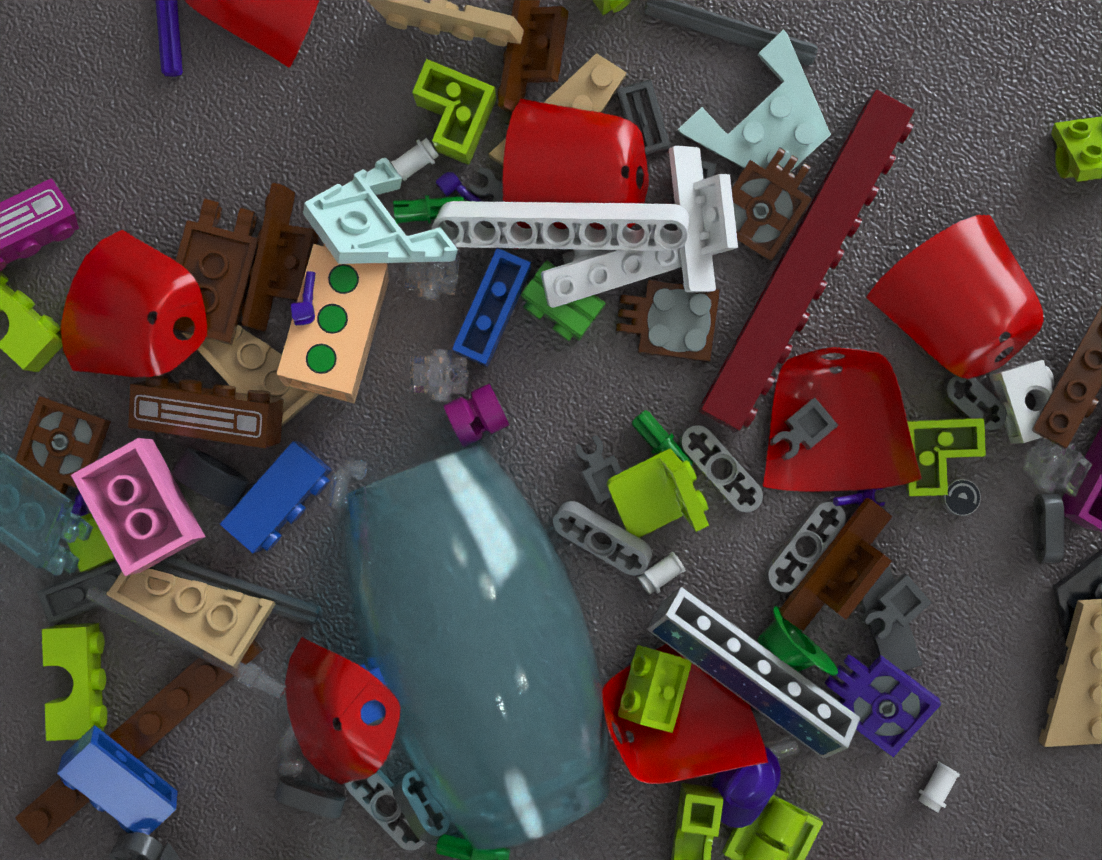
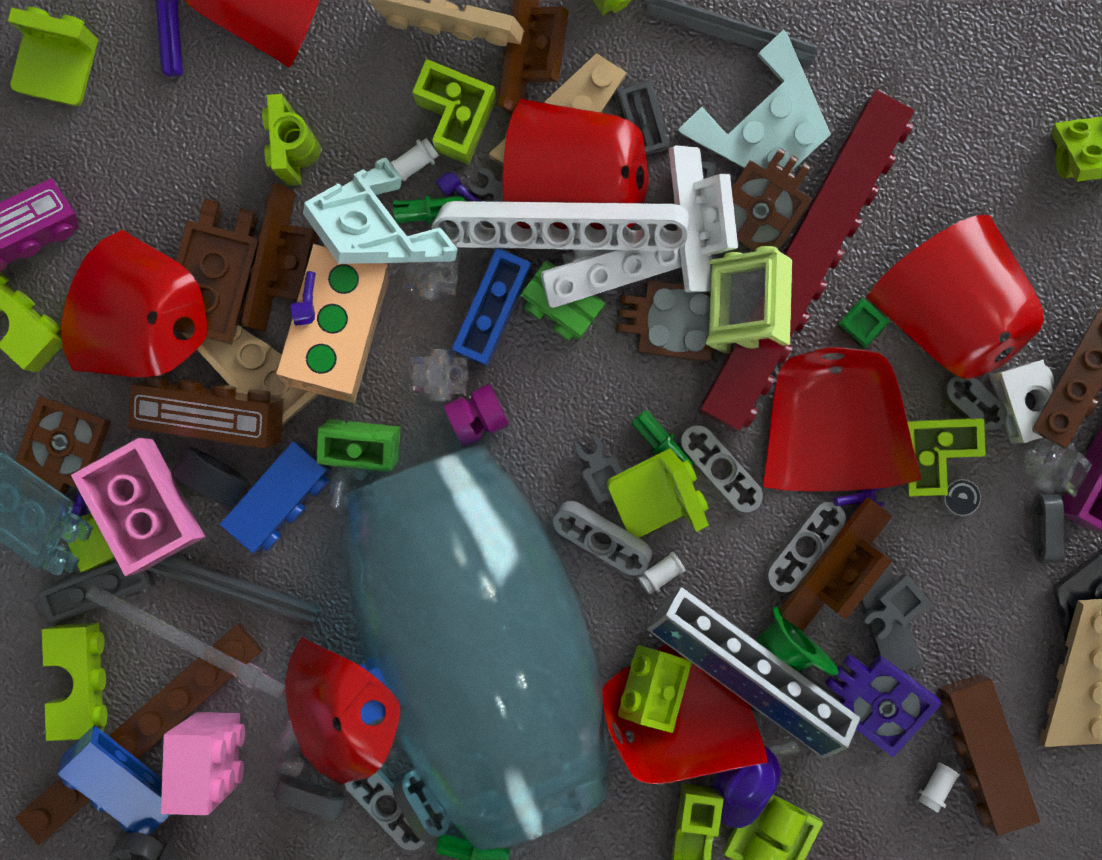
tan wing [106,568,276,668] -> none
dark grey plate [769,398,839,461] -> none
none -> lime bracket [8,6,98,107]
none -> bright pink brick [161,712,245,815]
none -> lime plate [262,94,321,186]
none -> bright green brick [317,419,401,472]
none -> yellowish green window [706,246,792,353]
none -> green tile [836,297,889,349]
none -> reddish brown brick [939,674,1040,836]

